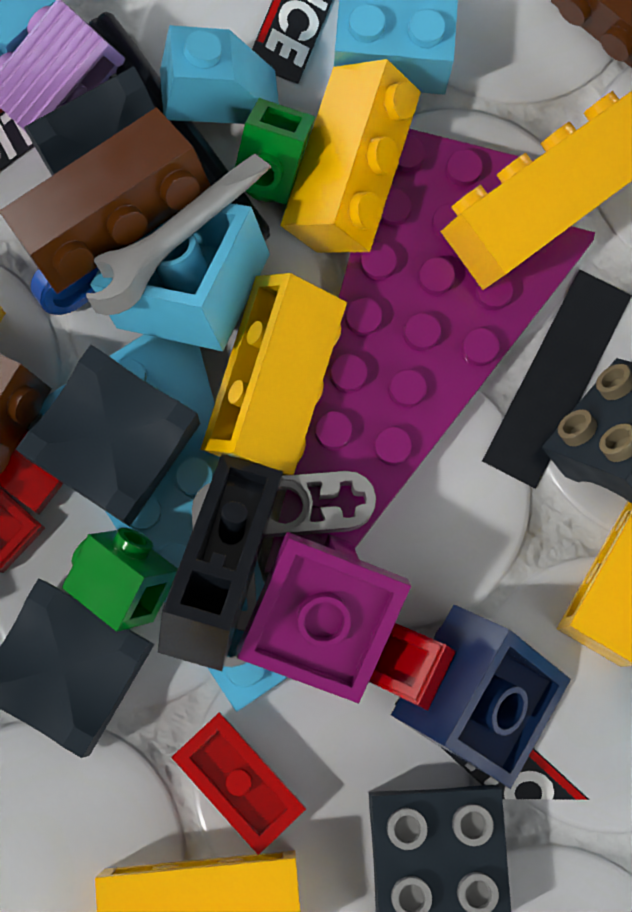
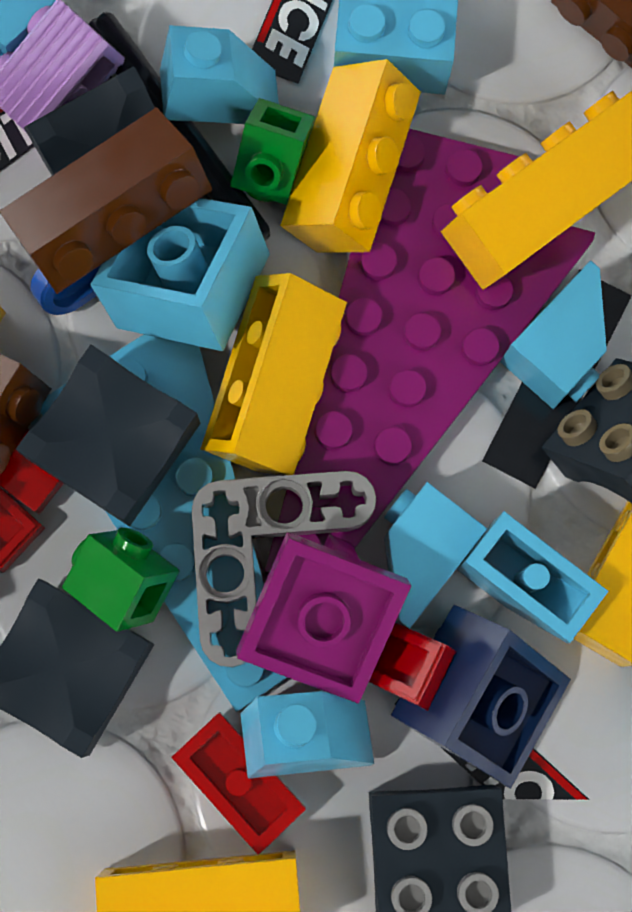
light grey piece [86,154,271,315] -> none
black slope [158,454,283,671] -> none
none -> medium azure slope [240,691,375,778]
none -> medium azure slope [384,482,487,629]
none -> medium azure slope [457,511,609,643]
none -> medium azure slope [500,260,607,409]

